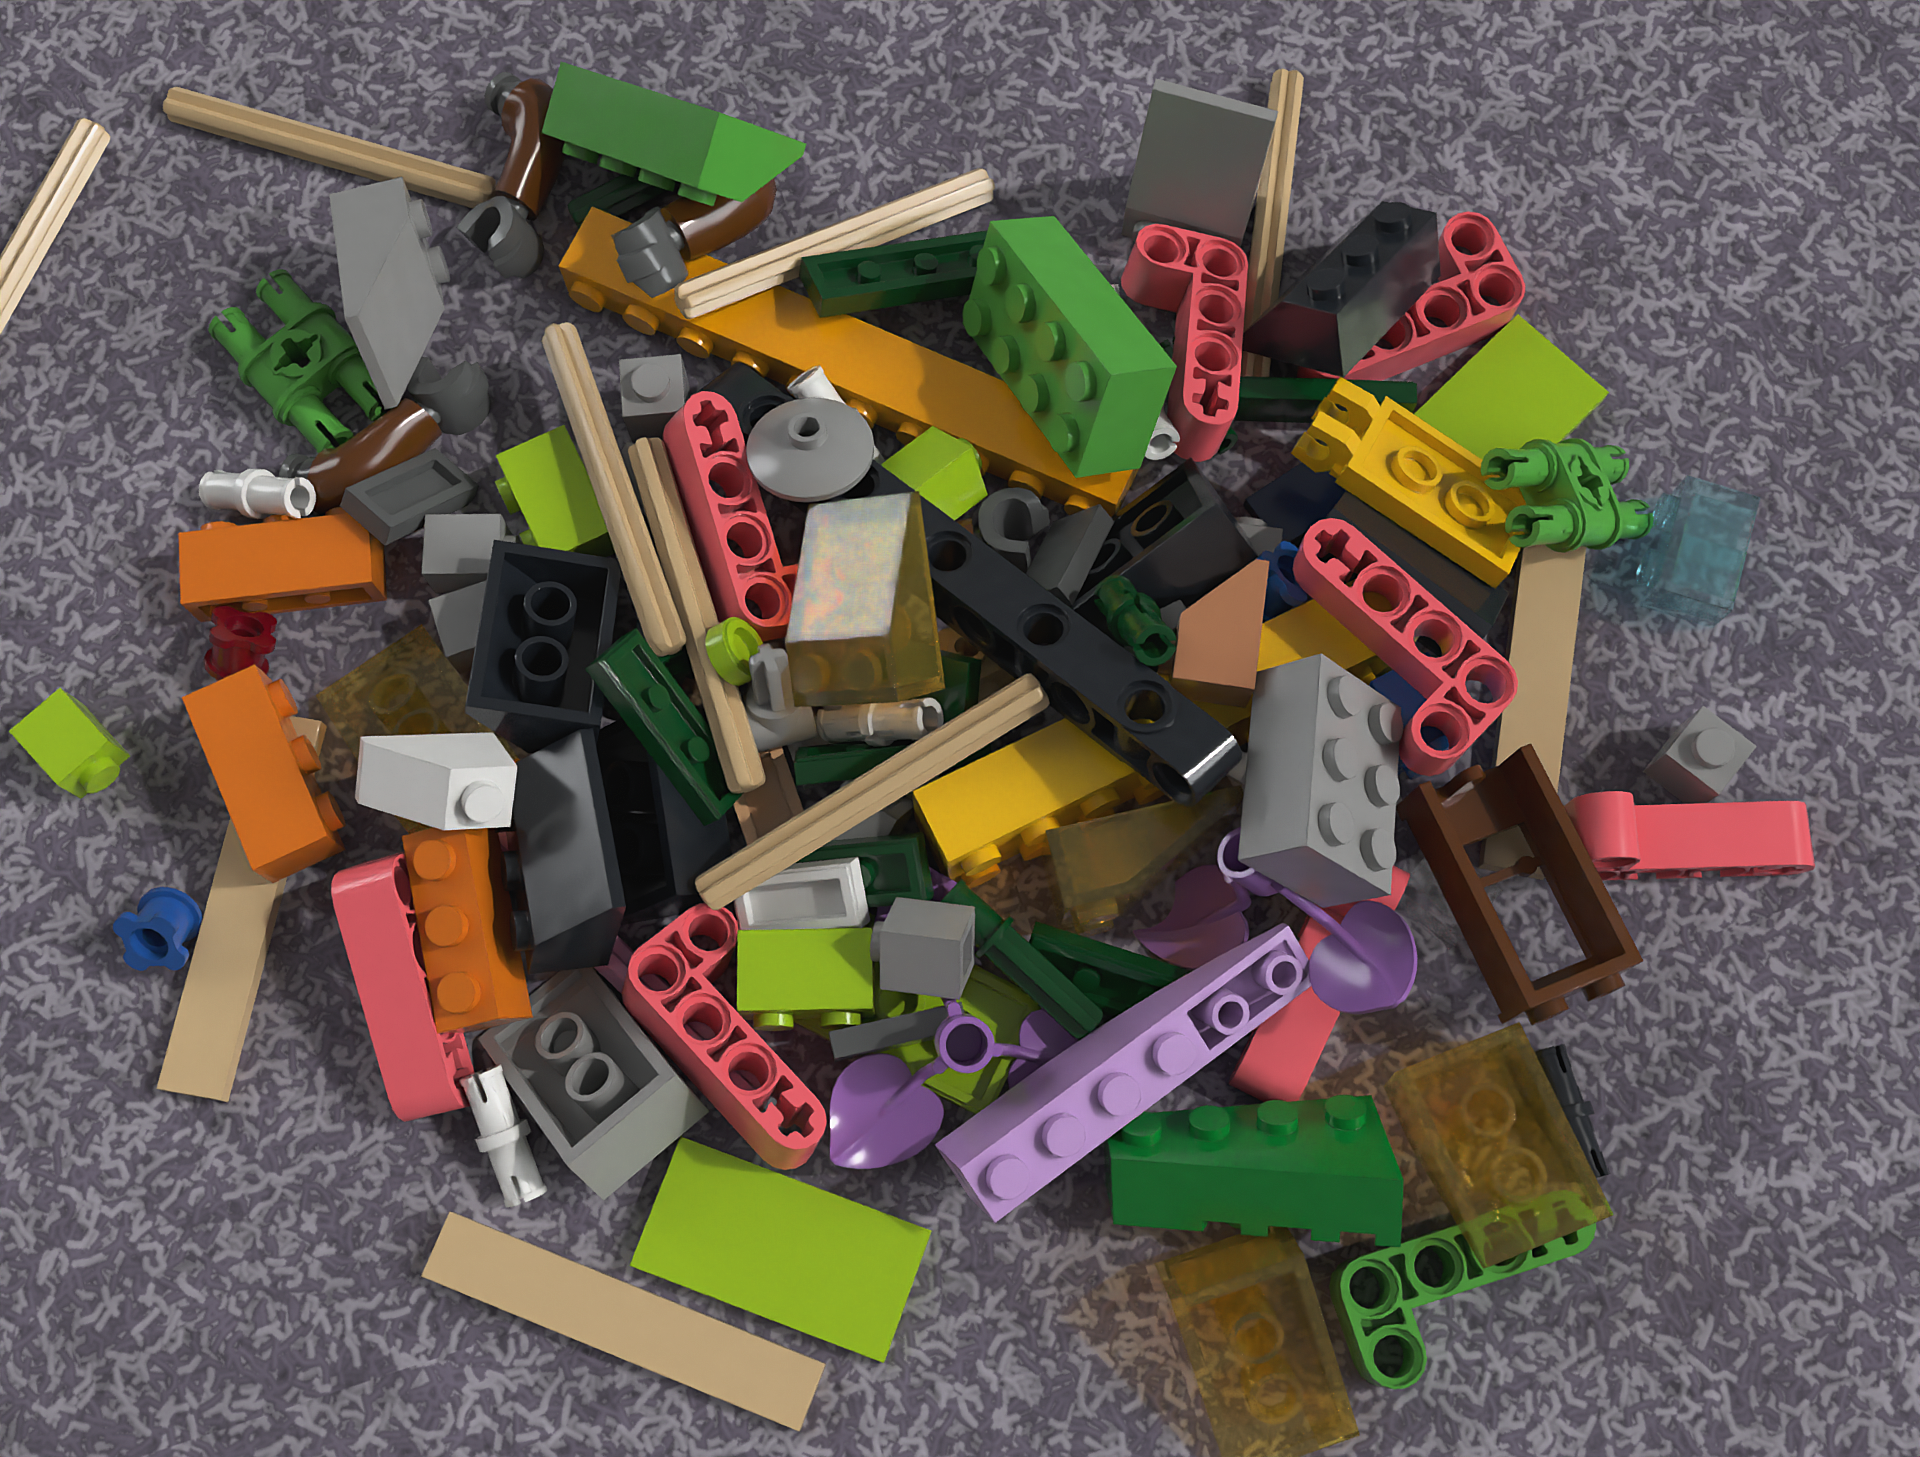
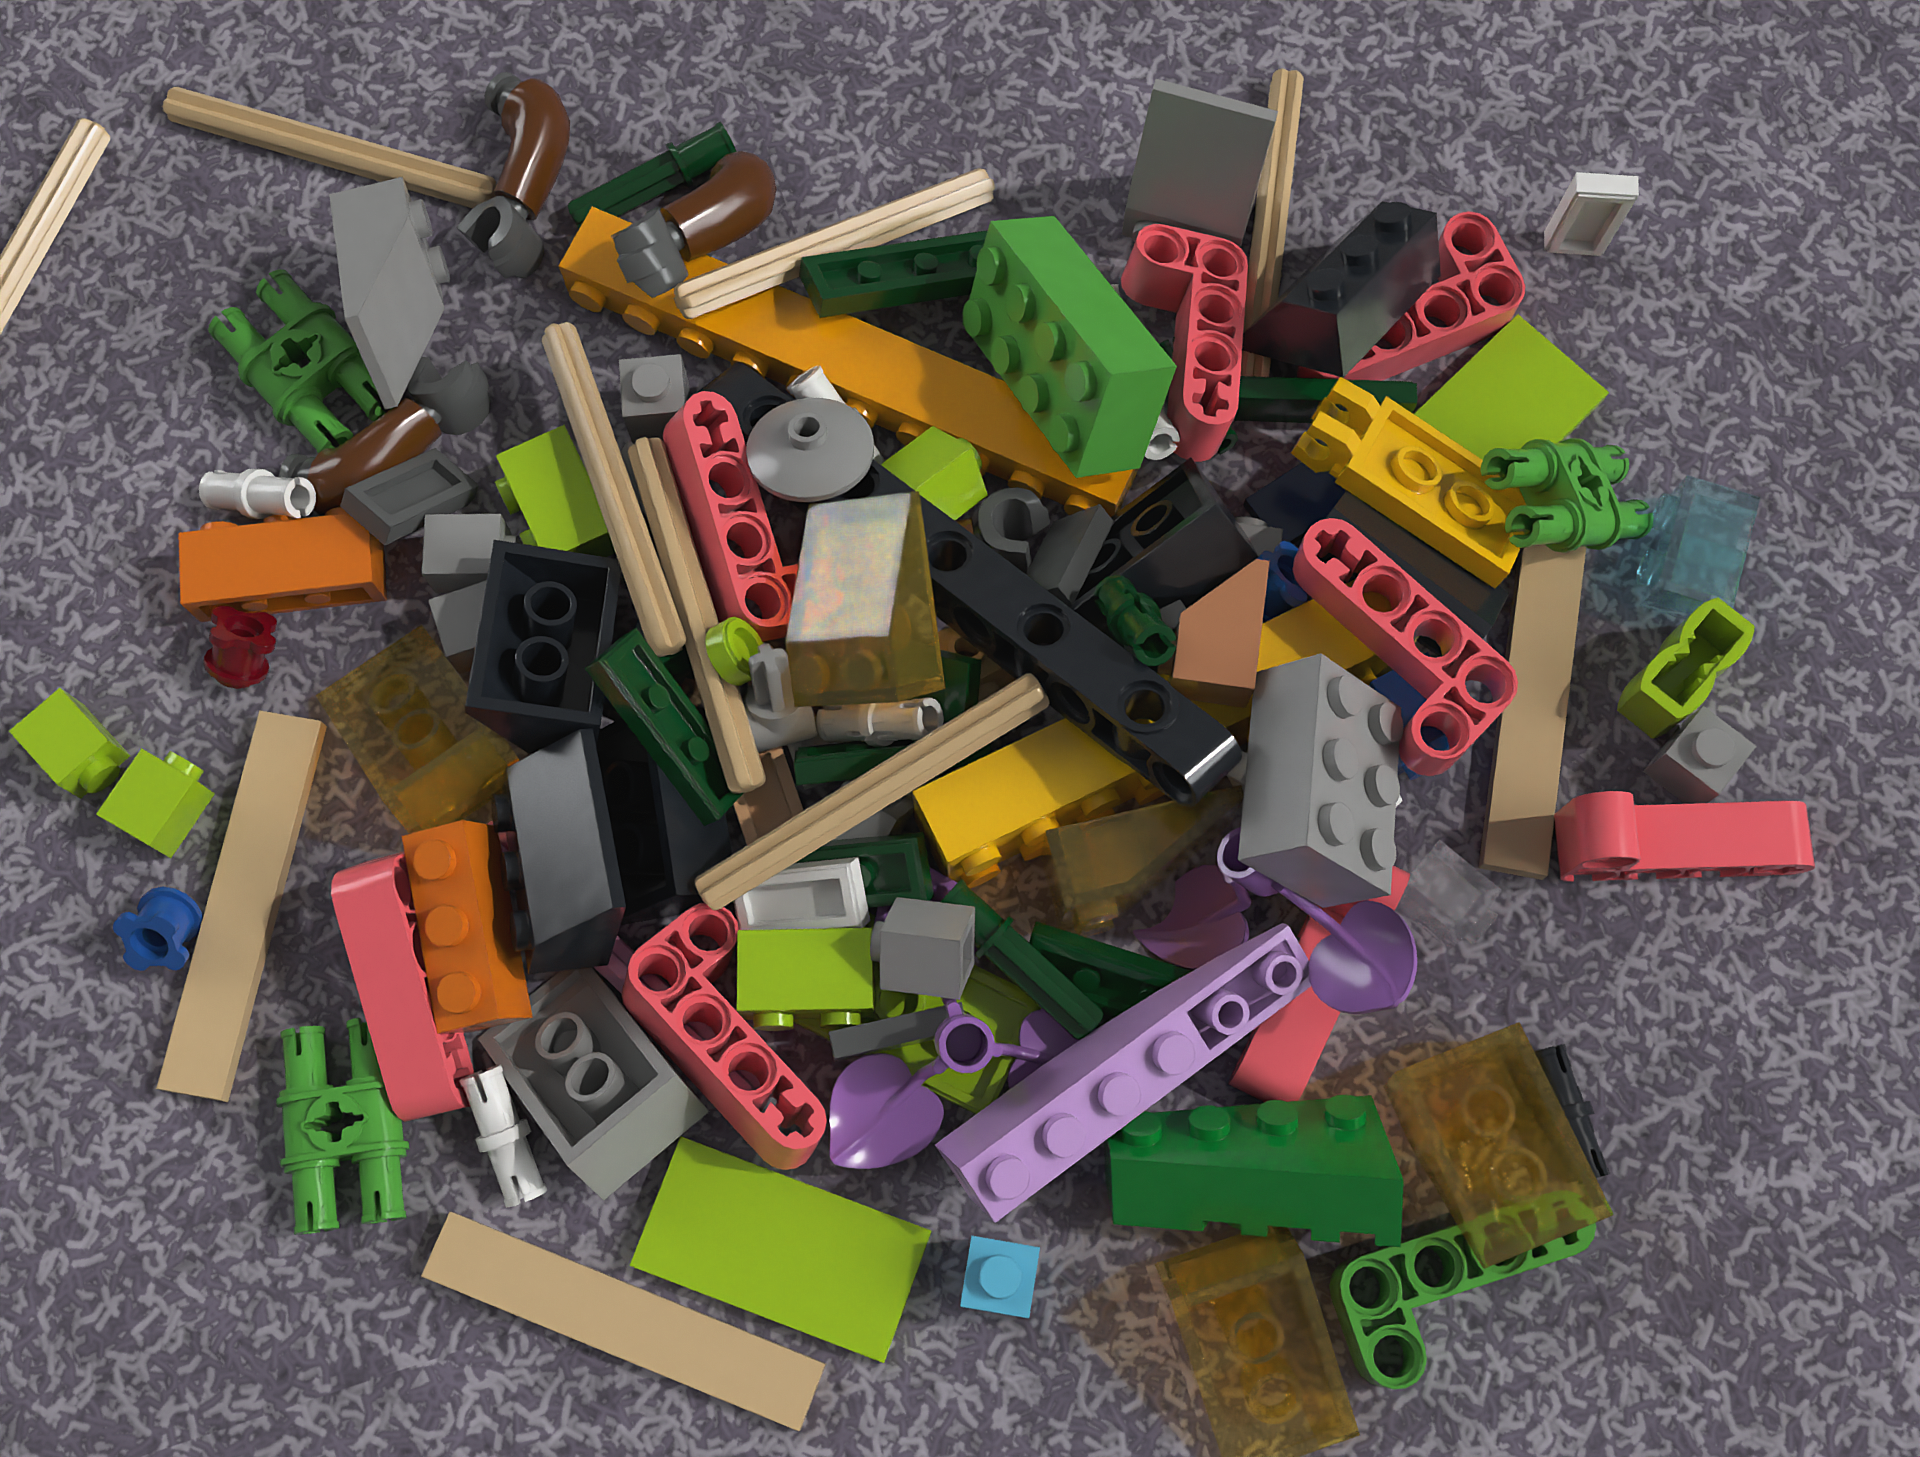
orange brick [182,665,346,883] -> none
white slope [355,732,517,830] -> none
bright green slope [541,62,806,206] -> none
reddish brown door [1396,743,1643,1026] -> none
none -> lime brick [96,748,215,858]
none -> bright green pin [276,1018,410,1235]
none -> medium azure brick [960,1236,1040,1319]
none -> white tile [1544,172,1639,256]
none -> lime brick [1617,597,1755,739]

